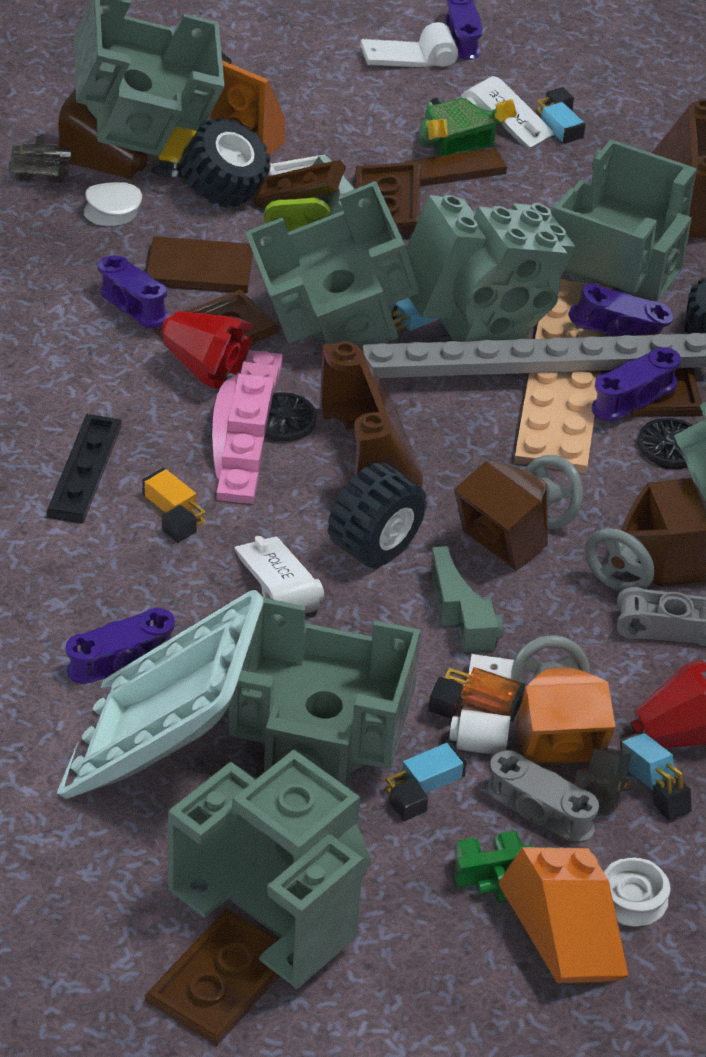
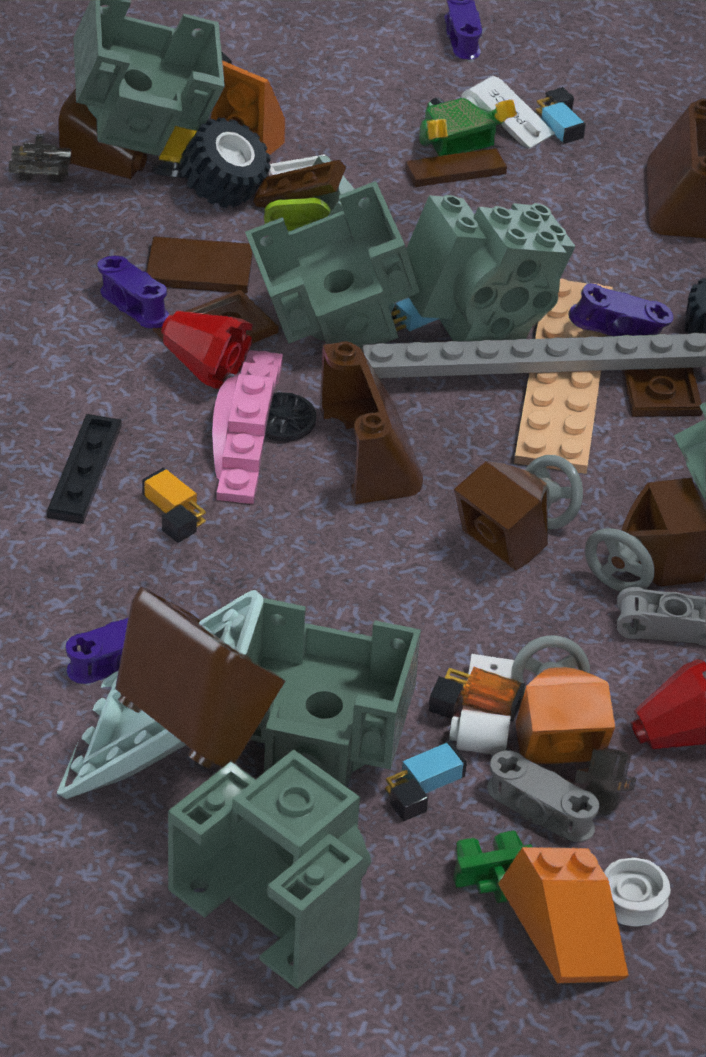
white piece [84,182,142,226] -> none
reddish brown tile [145,909,292,1046] -> none
white door [234,536,324,616] -> none
black wheel [327,462,427,568] -> none
reddish brown tile [355,162,421,234] -> none
white door [360,22,458,67] -> none
sand green slope [430,546,503,653] -> none
sand green piece [551,139,697,302] -> none
dark purple piece [591,347,681,421] -> none
piece [620,732,692,820] -> none
black wheel [638,418,693,468] -> none
none -> reddish brown windscreen [115,586,286,769]

